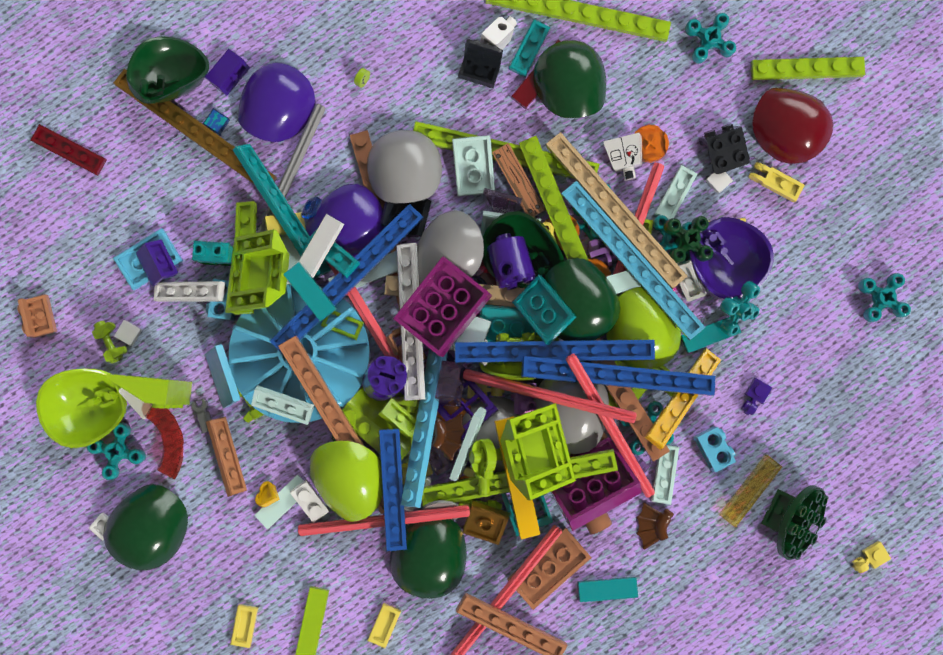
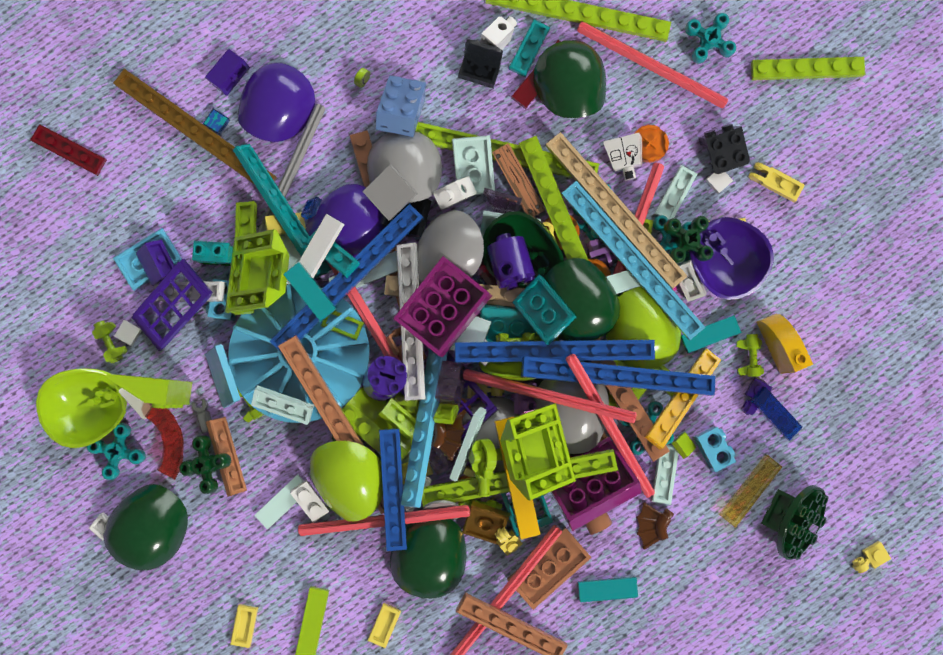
nougat bracket [17,294,57,338] -> none
dark green piece [126,36,209,104] -> none
yellow tile [255,481,280,508] -> none
teal gear [720,281,760,336] -> none
dark red piece [752,88,834,164] -> none
teal gear [858,273,911,322] -> none
none -> dark purple piece [131,259,213,351]
none -> dark green gear [179,436,231,494]
none -> light grey tile [363,165,418,221]
none -> medium blue piece [376,75,426,137]
none -> white torso [433,176,477,210]
none -> lime tile [433,403,459,424]
none -> light yellow plate [495,527,522,556]
none -> coral axle [577,22,728,108]
none -> lime tile [672,432,697,459]
none -> lime piece [736,334,764,377]
none -> clear blue tile [750,386,803,441]
none -> yellow brick [756,313,813,374]

